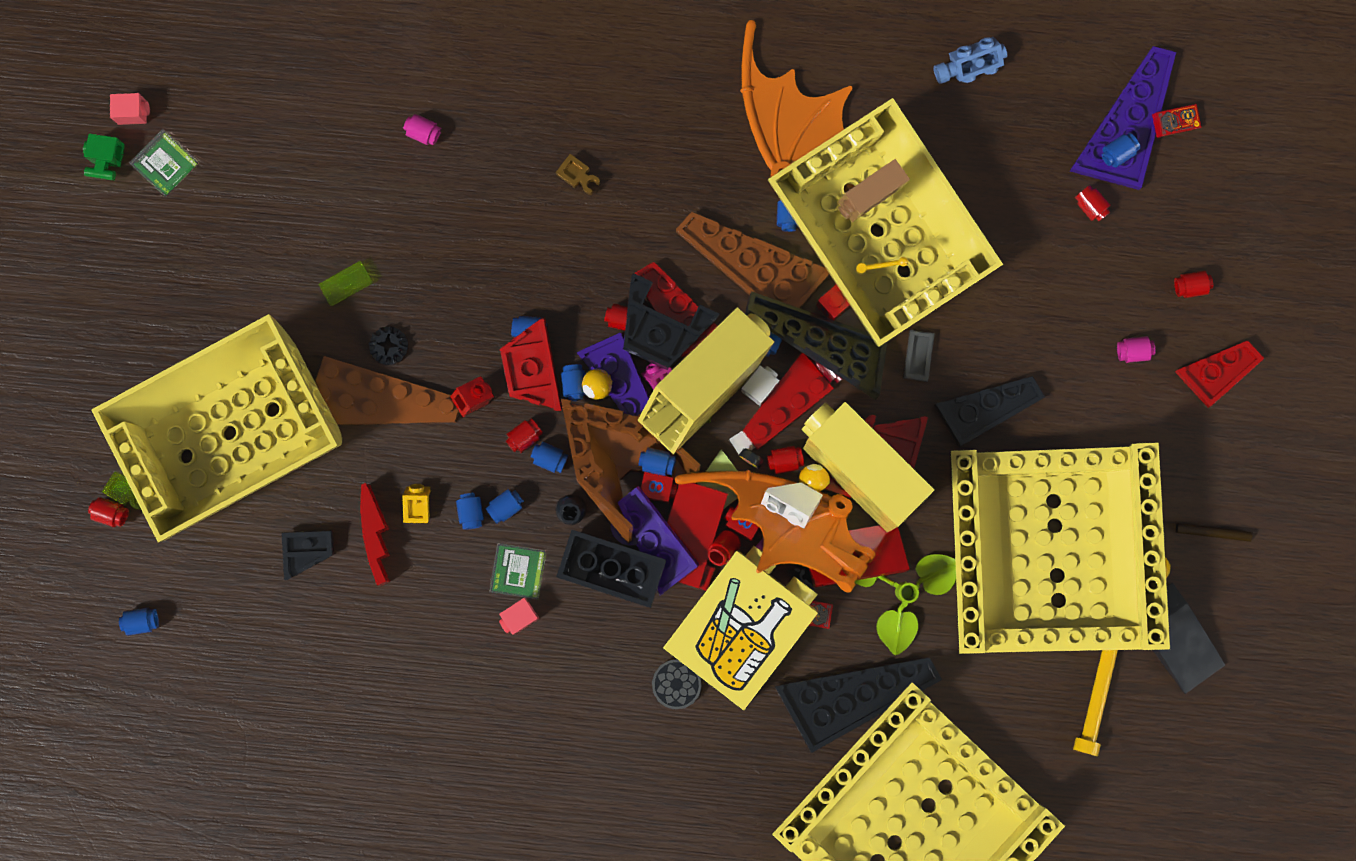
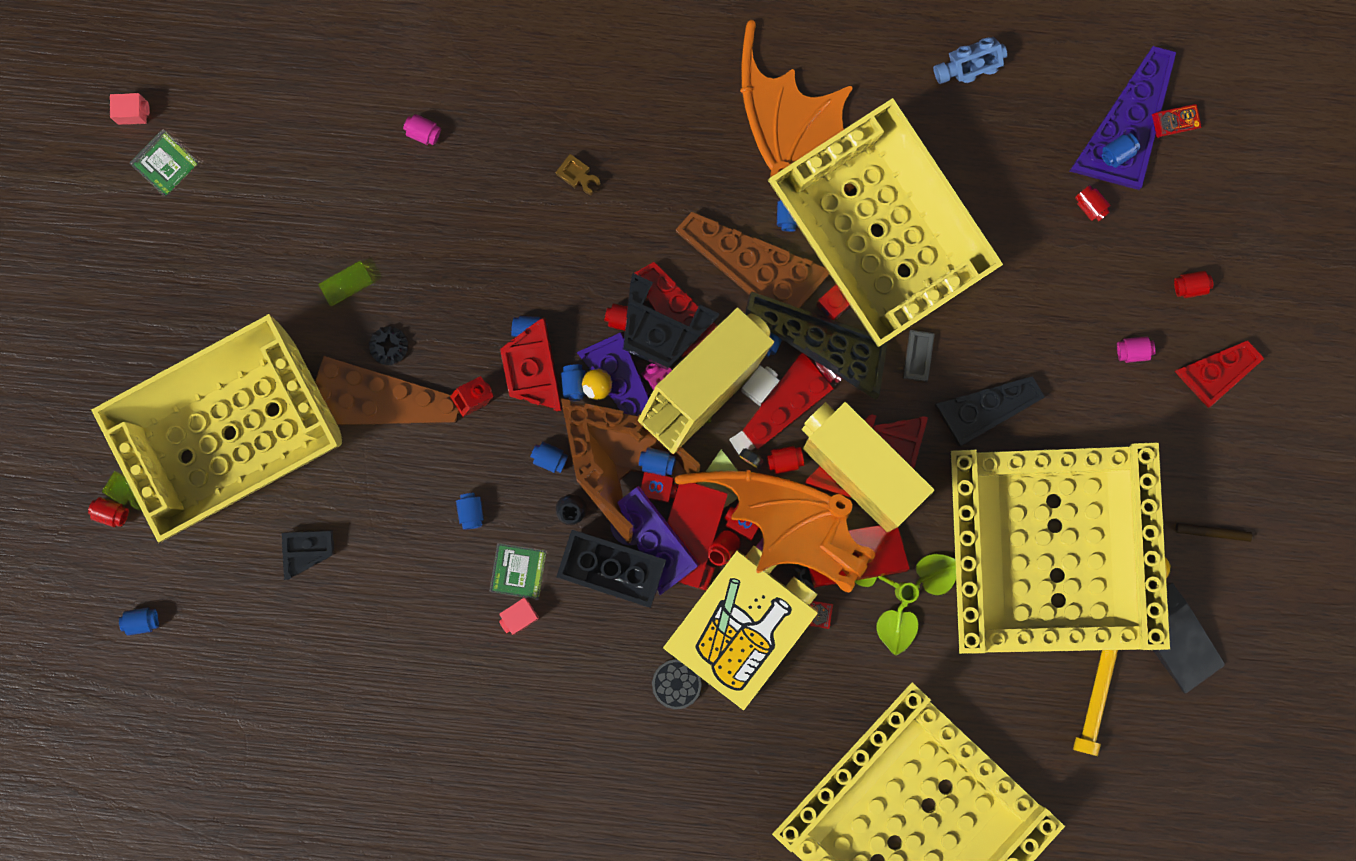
green brick [83,134,125,181] -> none
red slope [360,483,390,586] -> none
yellow bracket [403,484,431,523] -> none
blue brick [486,489,524,524] -> none
red brick [506,418,543,453] -> none
white slope [761,483,823,528] -> none
black wing [775,657,942,753] -> none
yellow piece [799,464,830,492] -> none
medium nougat window [838,158,910,222] -> none
yellow hinge [856,257,908,274] -> none

